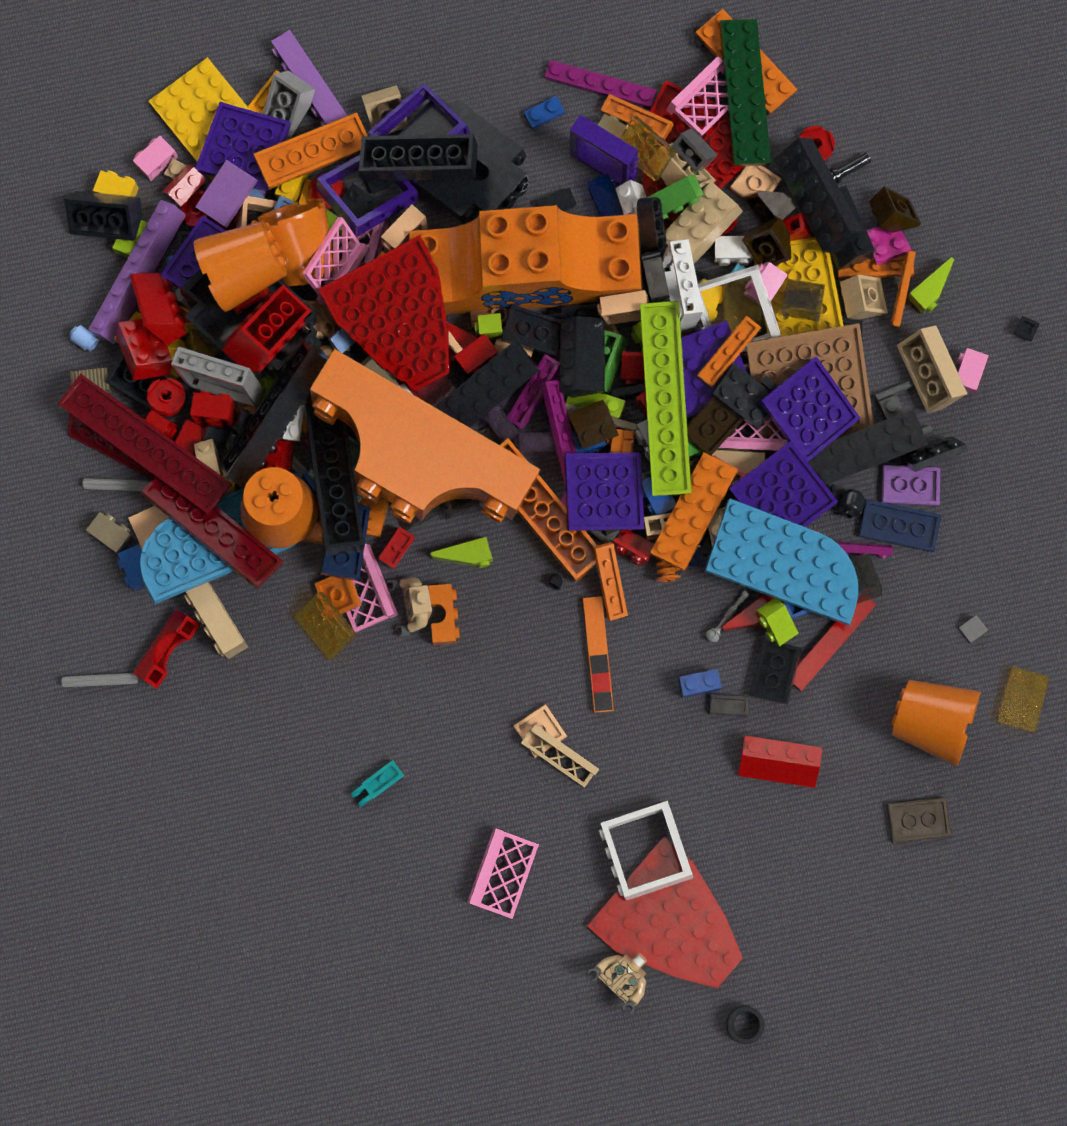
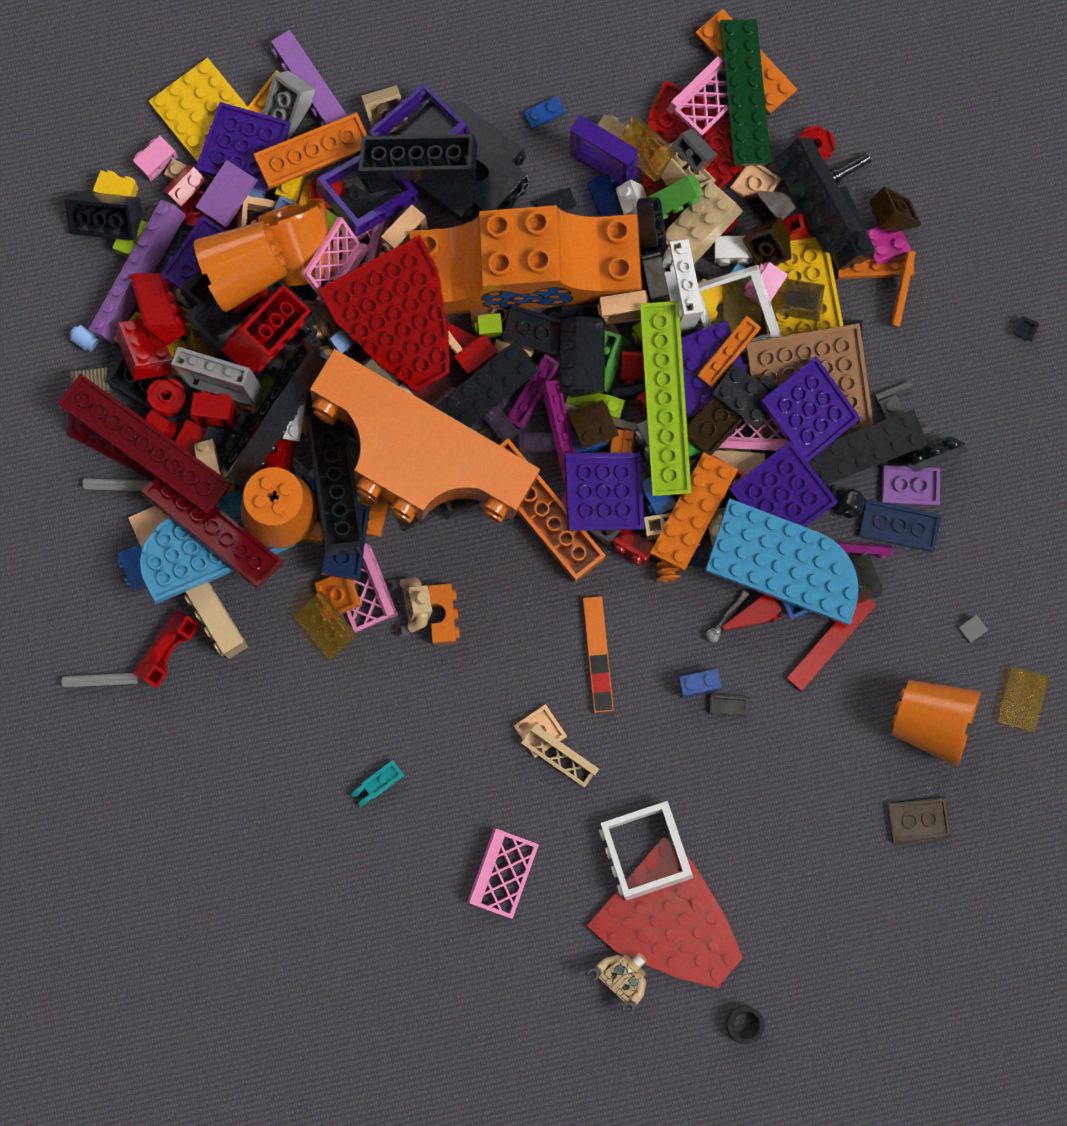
dark tan brick [86,512,133,554] -> none
red hinge [377,526,415,569] -> none
lime slope [431,537,493,568] -> none
magenta plate [545,60,656,109] -> none
black hinge [546,574,563,590] -> none
orange plate [593,542,628,621] -> none
orange plate [601,94,674,141] -> none
red slope [738,736,823,788] -> none
black plate [749,640,802,705] -> none
lime brick [757,598,798,646] -> none
tan slope [840,275,888,319] -> none
tan brick [897,325,967,413] -> none
lime slope [907,257,954,314] -> none
bright pink brick [957,348,989,395] -> none

